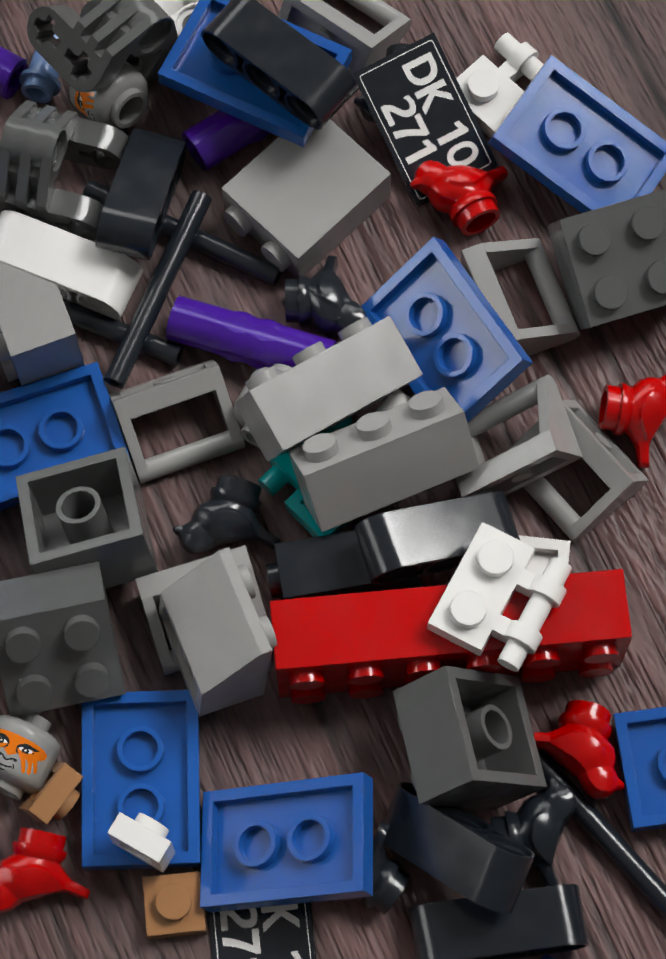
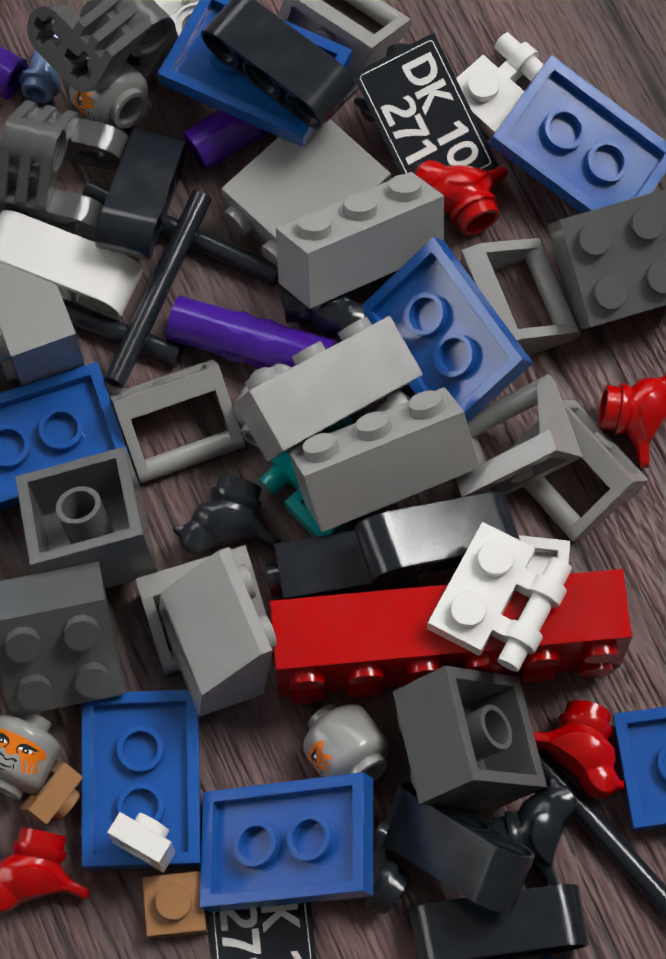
none -> light grey brick [276,172,444,308]
none -> light grey head [303,704,389,783]

